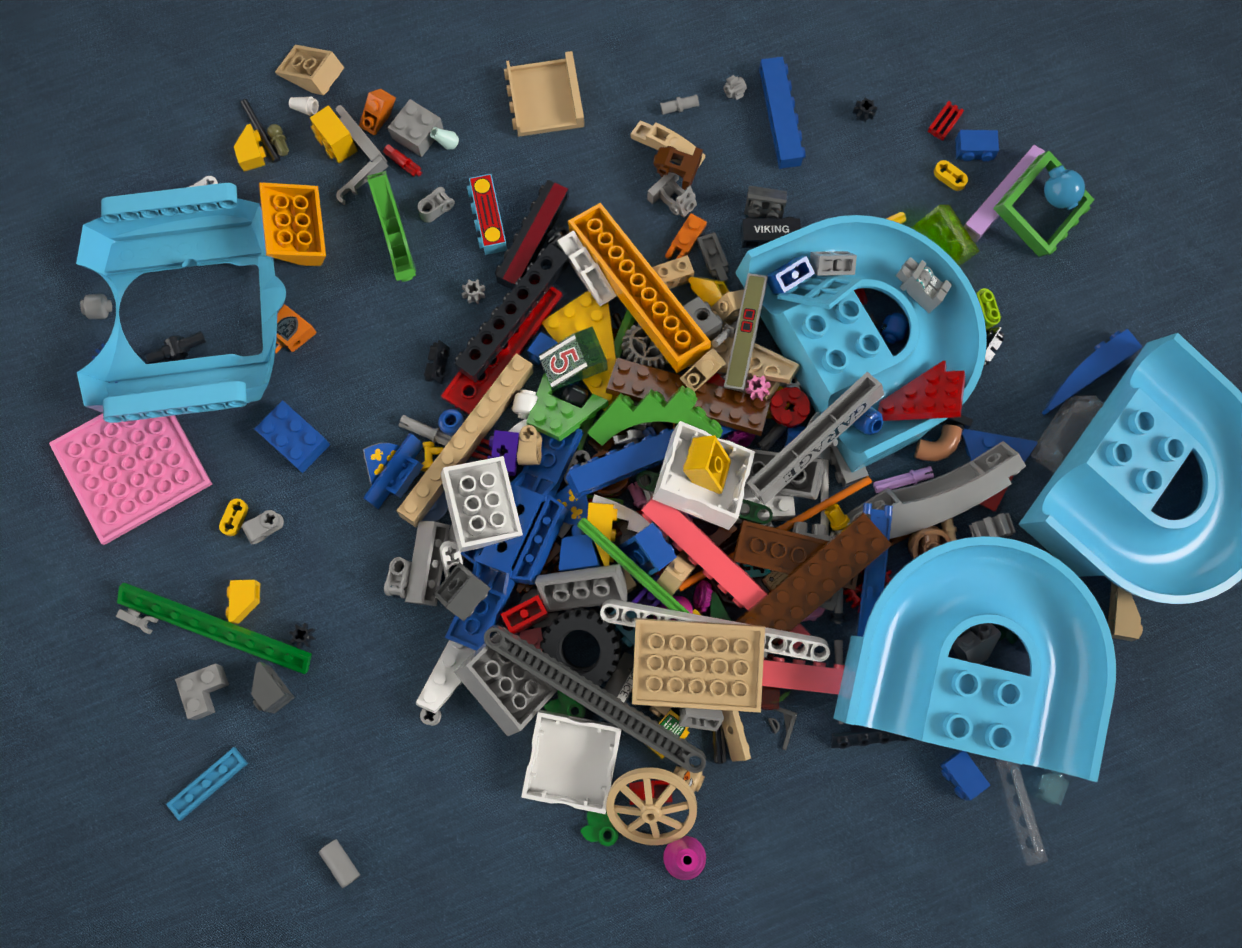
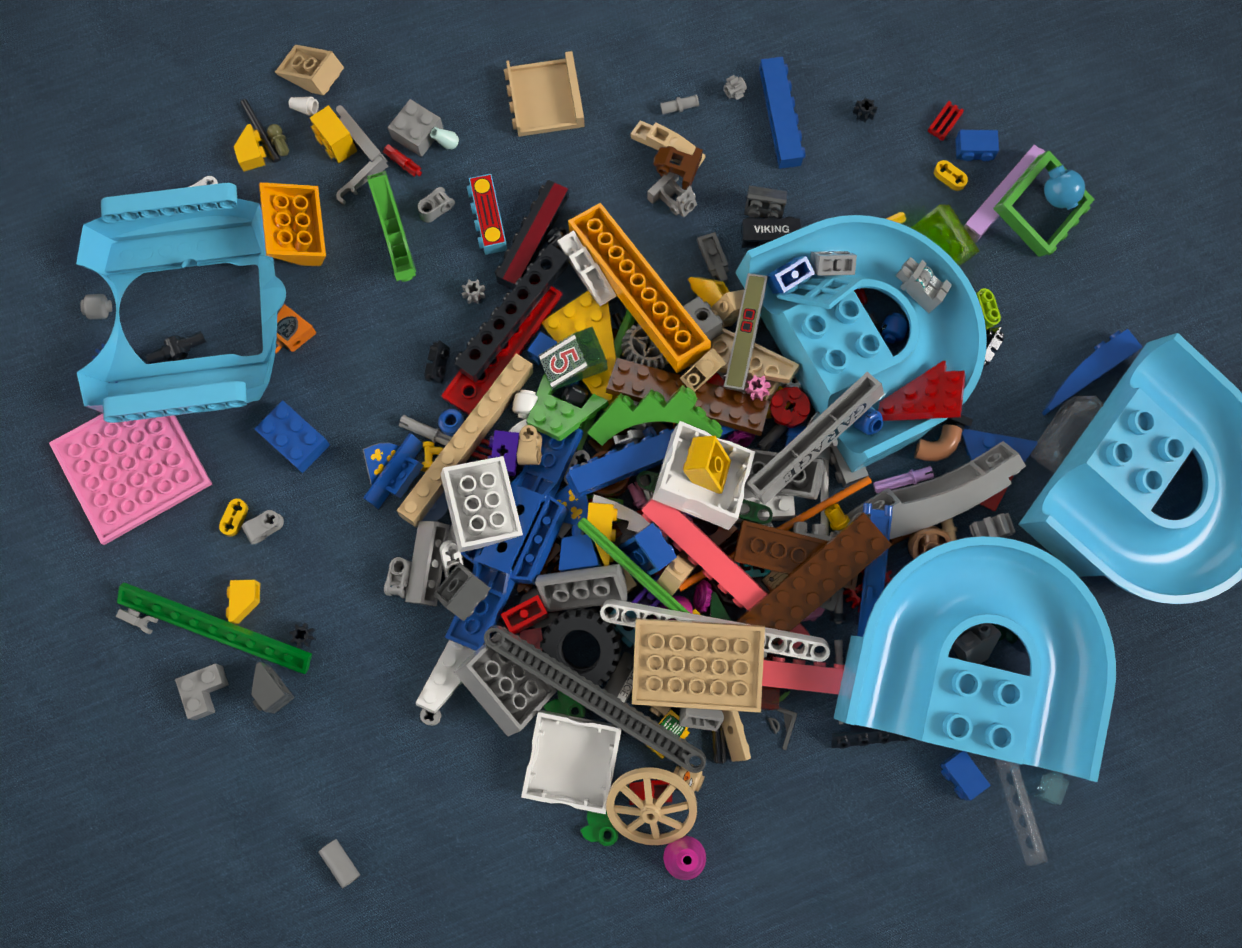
dark azure tile [166,747,248,821] -> none
orange slope [359,89,396,135] -> none
tan brick [652,255,694,289] -> none
orange hinge [665,213,707,259] -> none
light grey sword [711,319,738,348] -> none
tan slope [1108,582,1143,641] -> none

